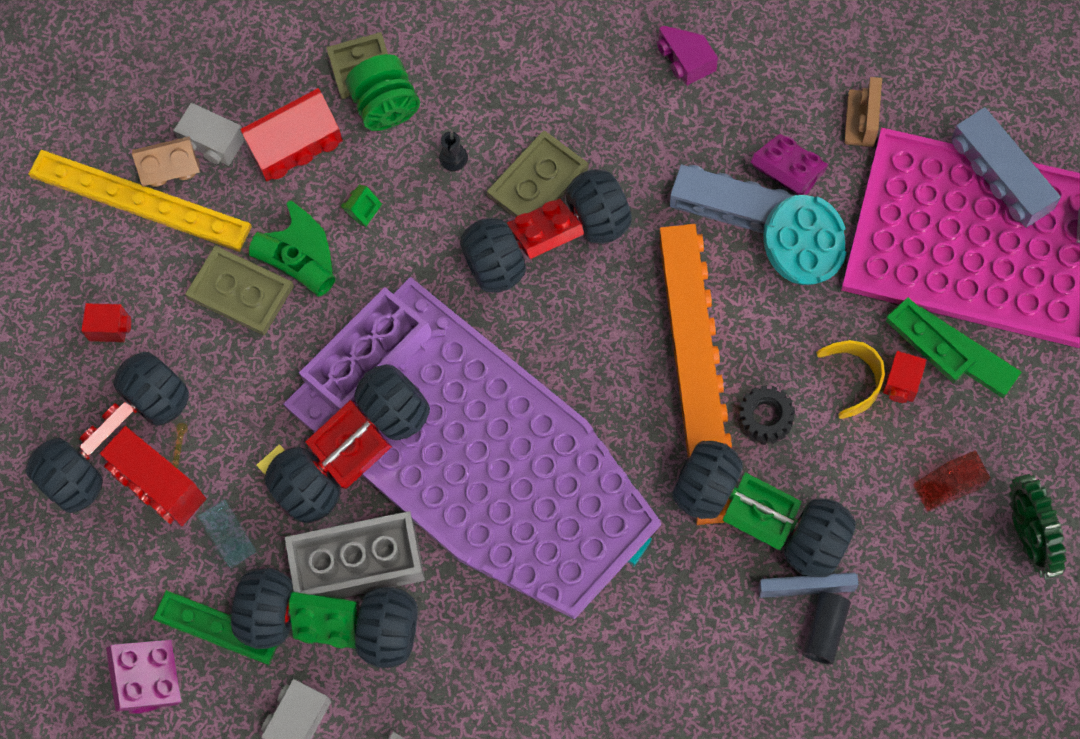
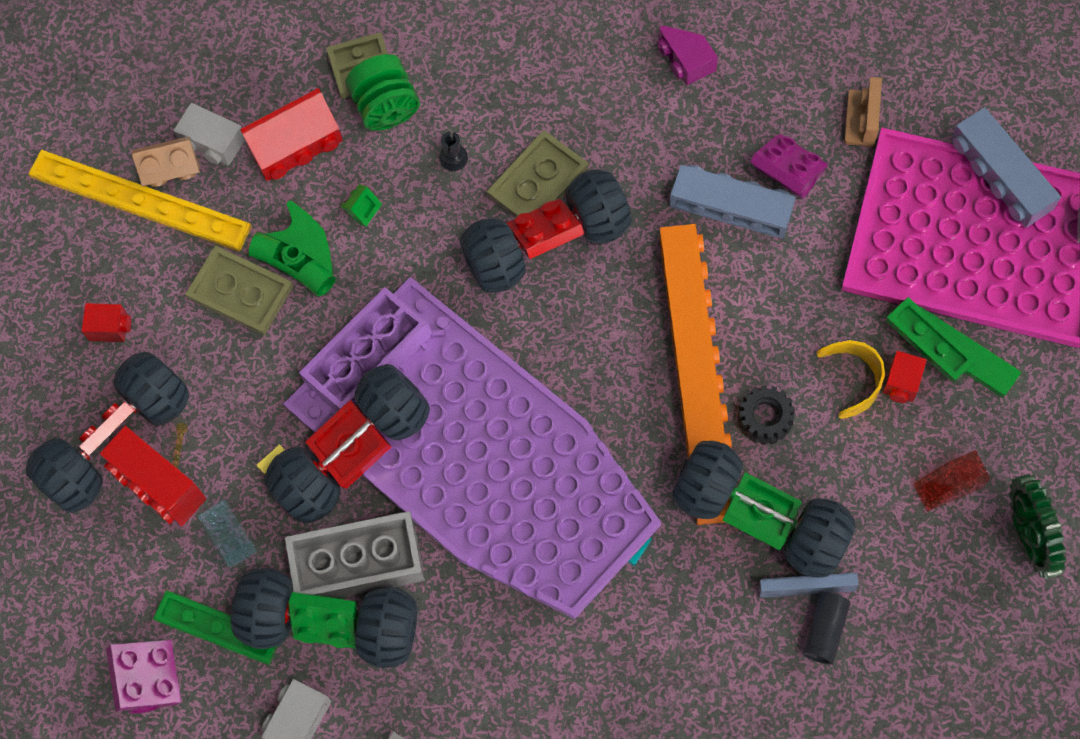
teal tile [763,195,847,285] -> none

